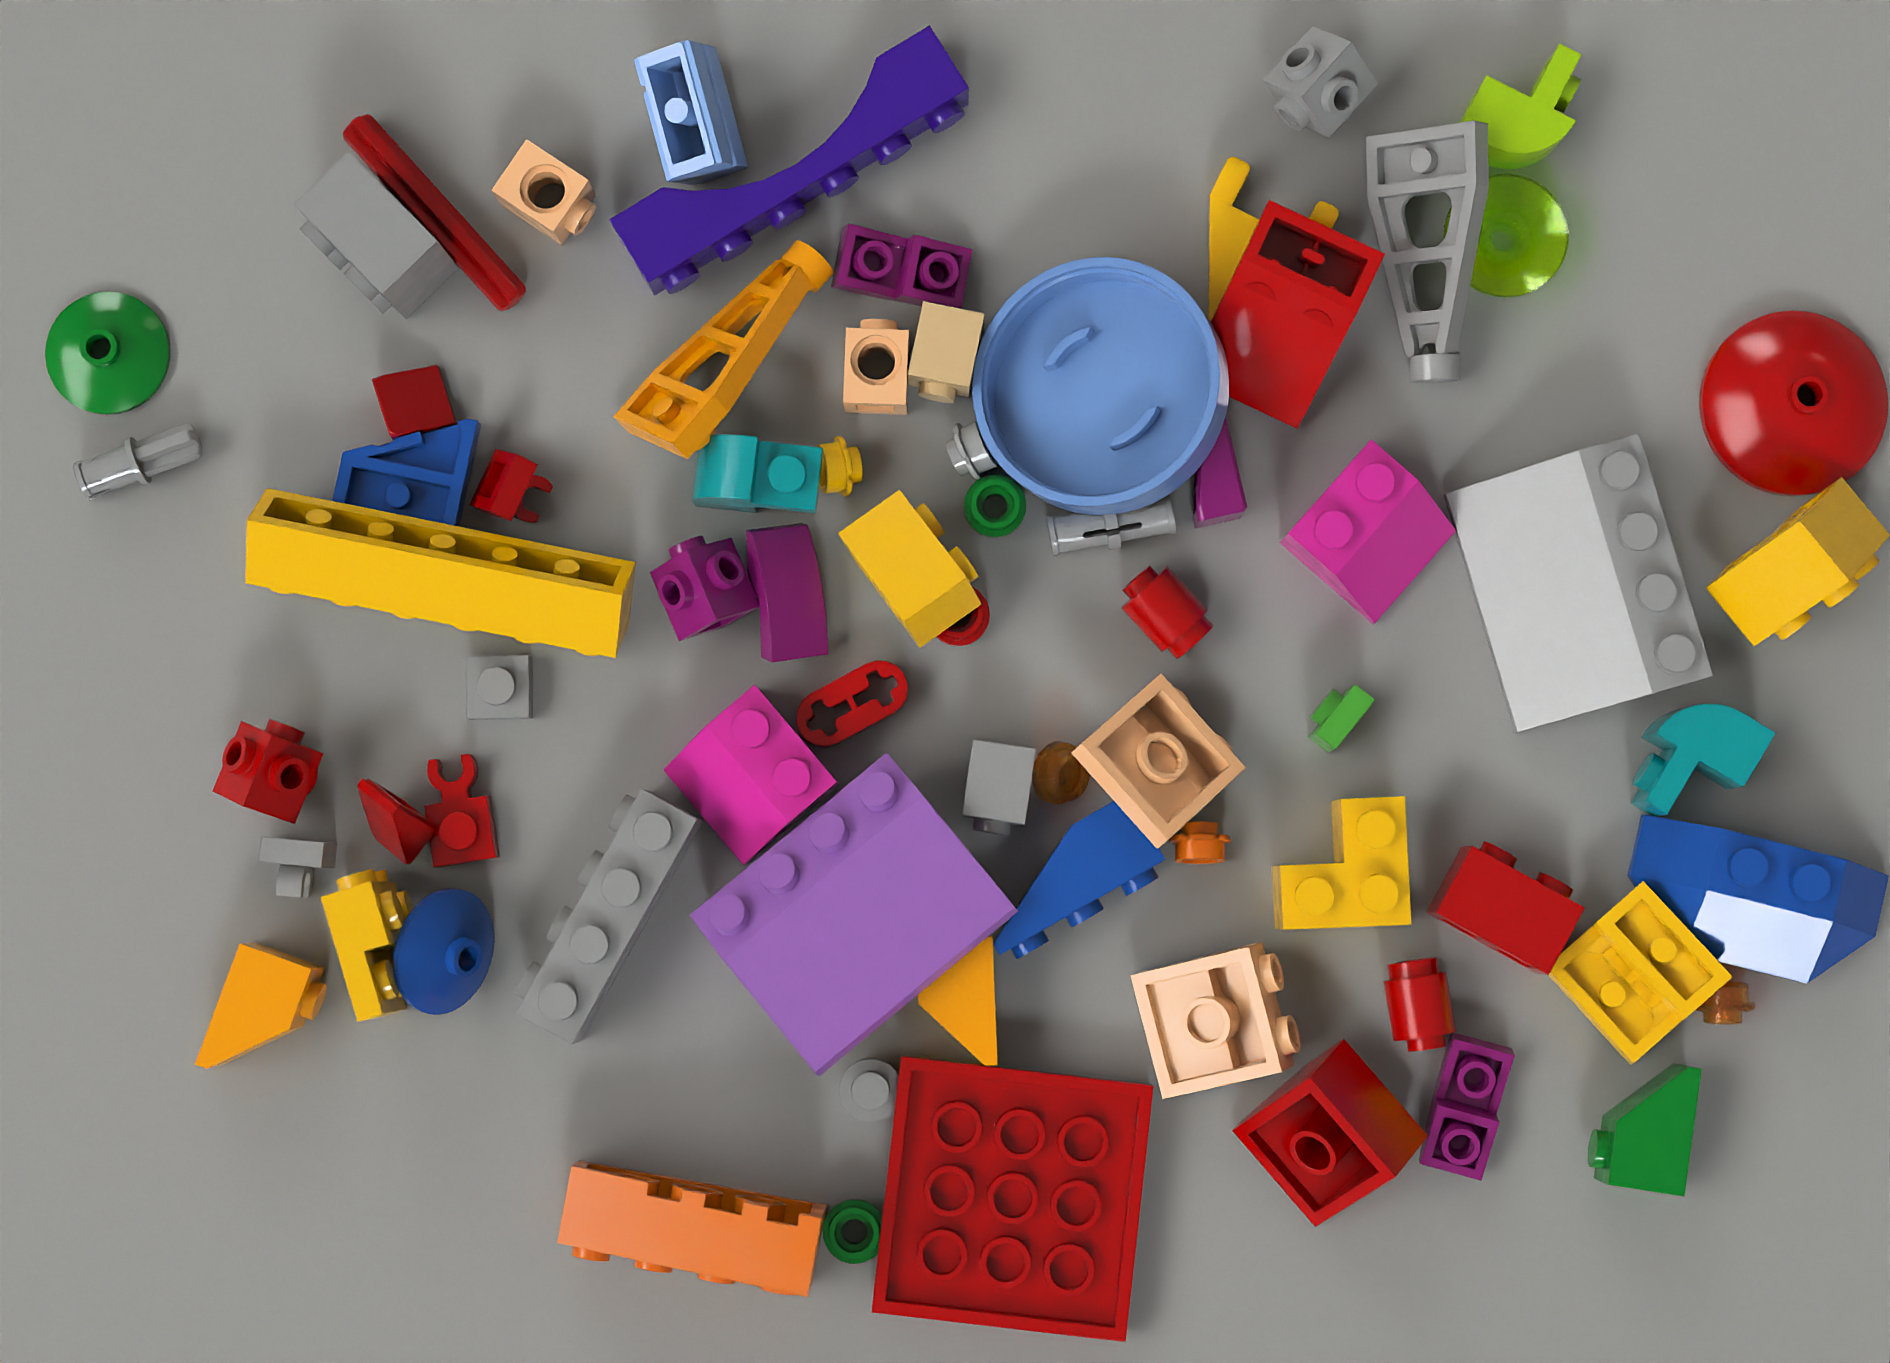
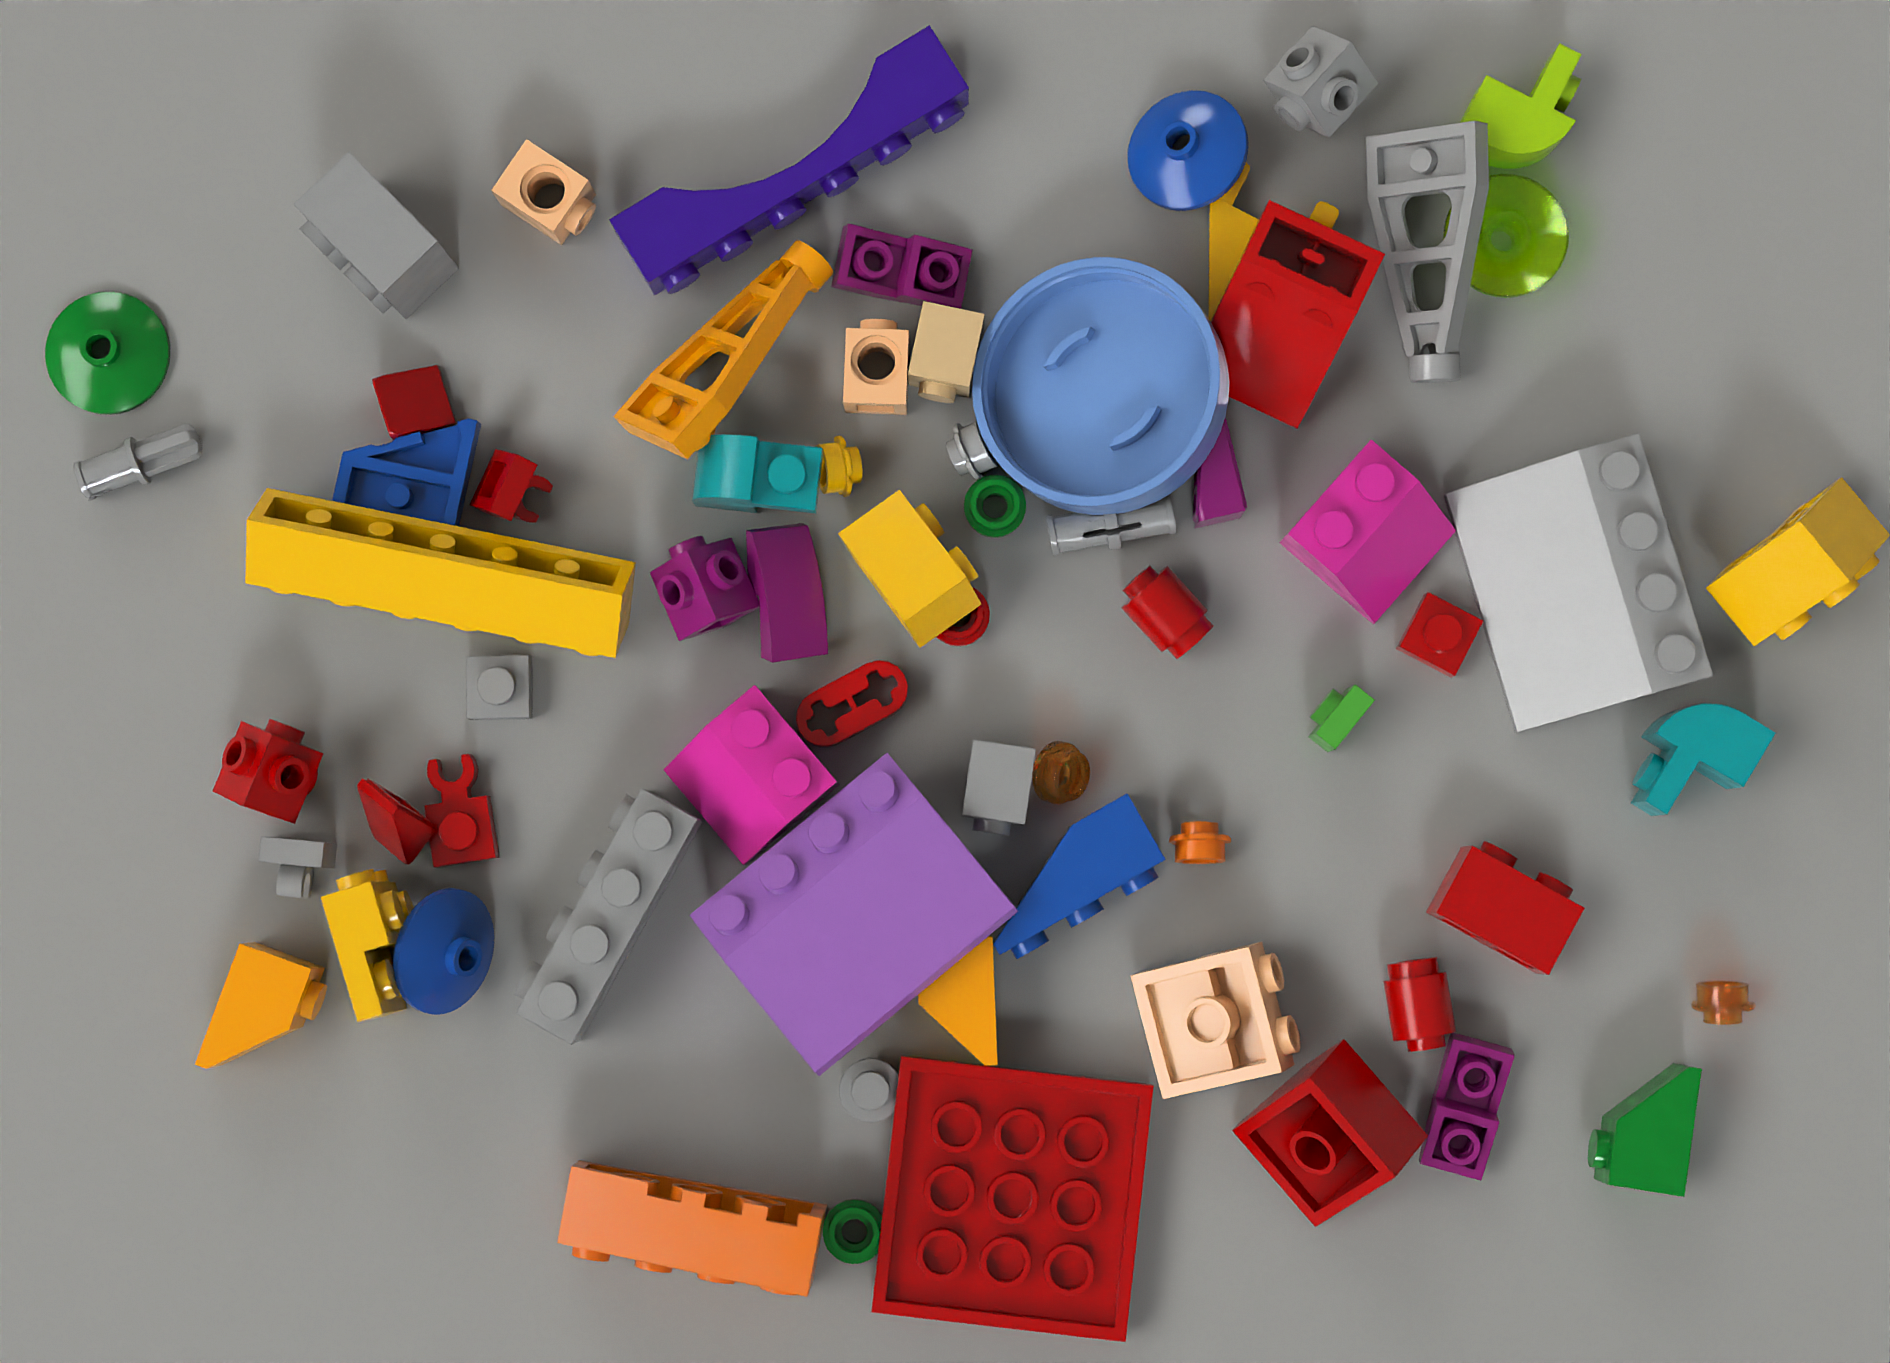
red axle [343,114,526,311] -> none
light blue brick [634,40,748,185] -> none
light nougat plate [1071,673,1246,849] -> none
yellow brick [1272,796,1412,930] -> none
yellow slope [1548,881,1733,1065] -> none
blue wedge [1627,815,1889,983] -> none
red dish [1699,311,1888,497] -> none
none -> blue dish [1128,91,1248,211]
none -> red plate [1396,592,1483,678]

